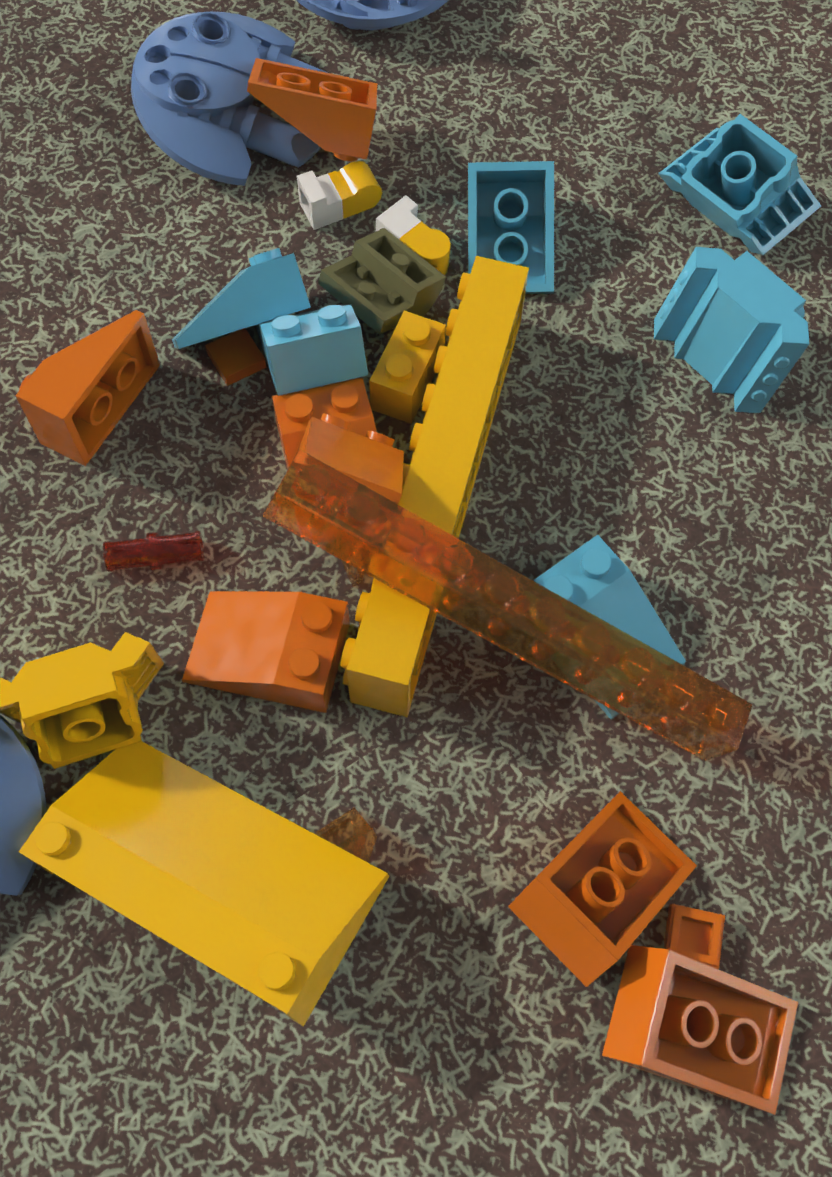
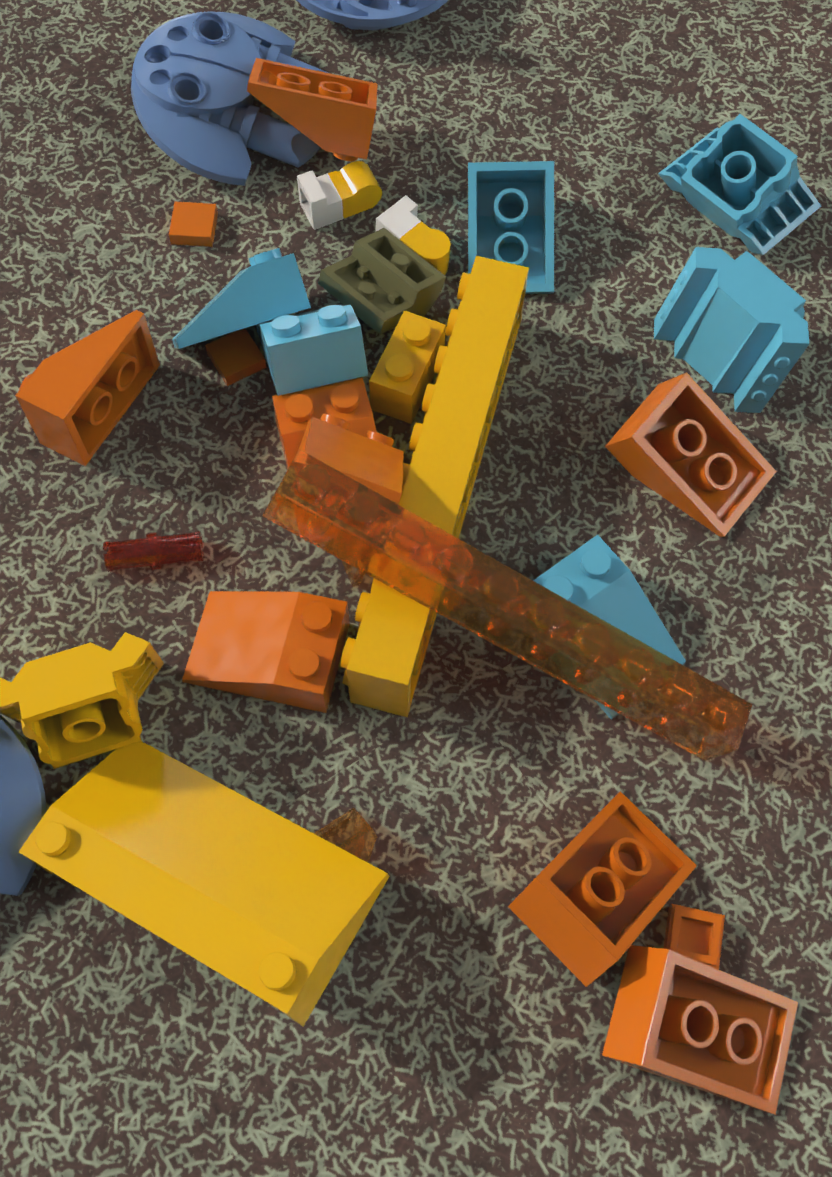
none -> orange tile [169,201,218,247]
none -> orange slope [605,372,777,537]

